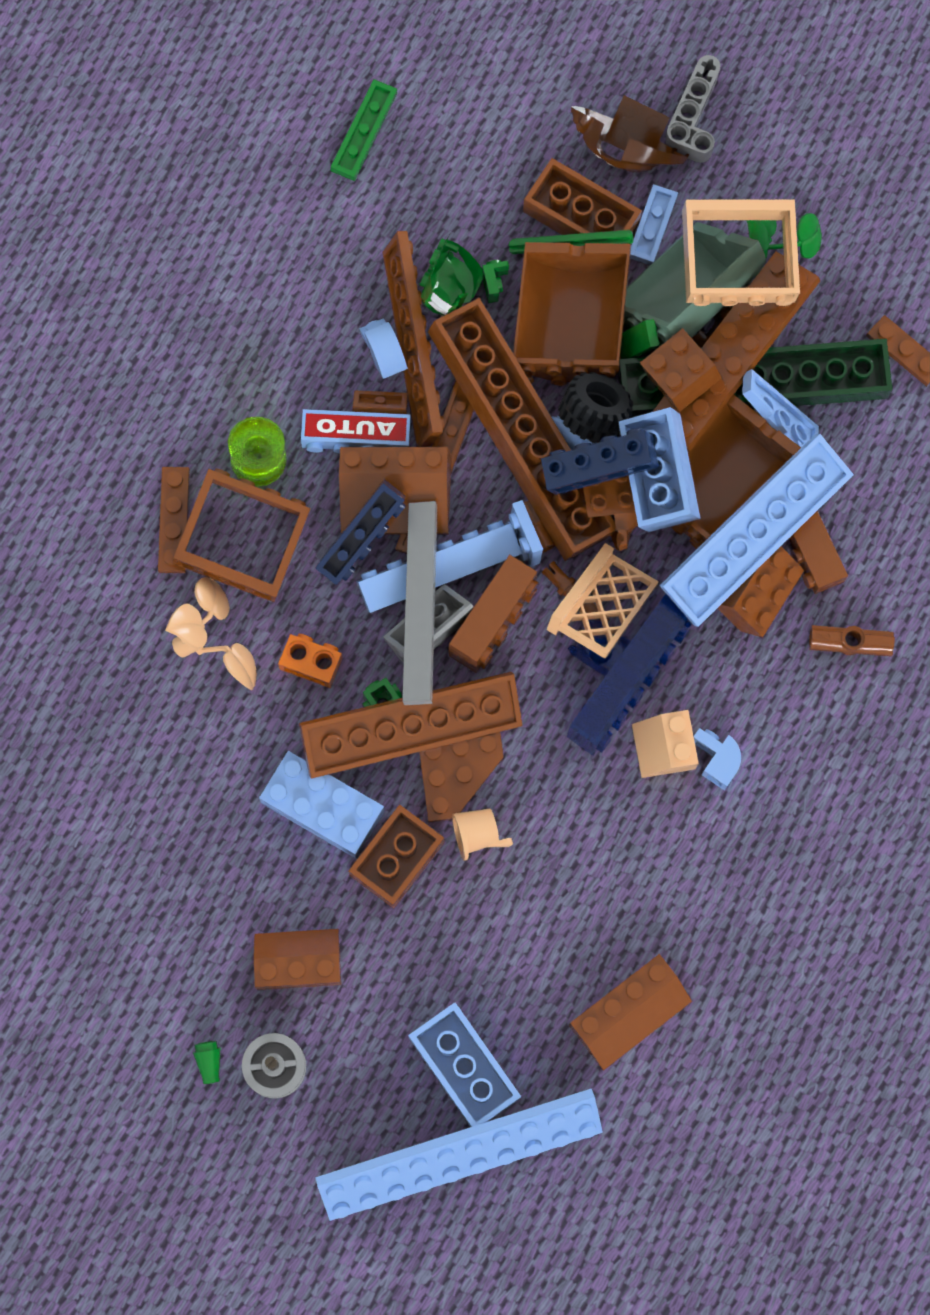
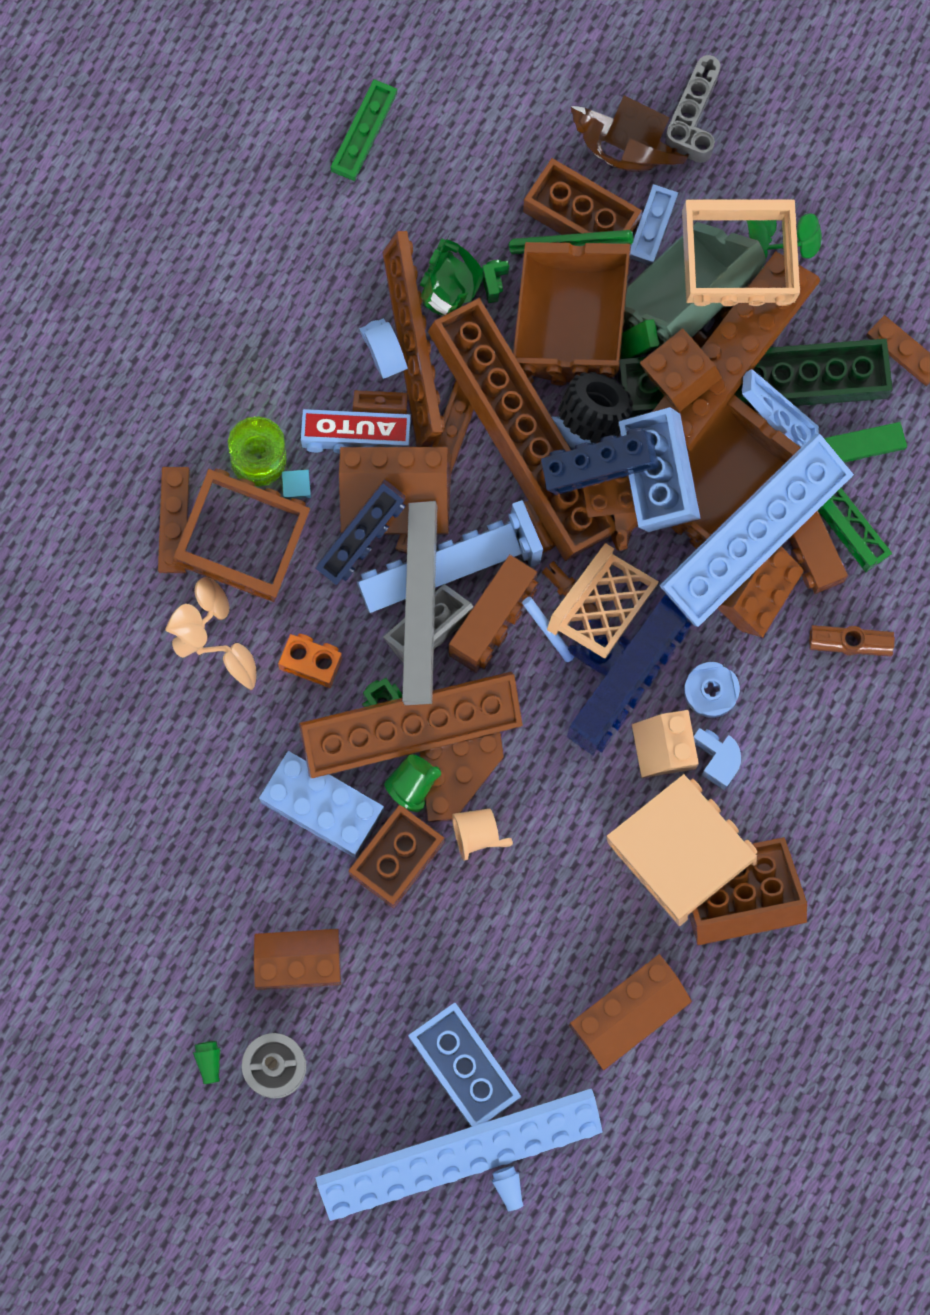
none -> medium azure tile [282,470,311,500]
none -> green hat [384,754,441,812]
none -> light blue cone [492,1166,524,1211]
none -> light blue bar [522,597,574,662]
none -> light nougat panel [607,774,757,927]
none -> light blue plate [684,662,740,718]
none -> dark orange slope [689,837,807,945]
none -> green fence [817,488,892,573]
none -> green tile [824,422,907,462]

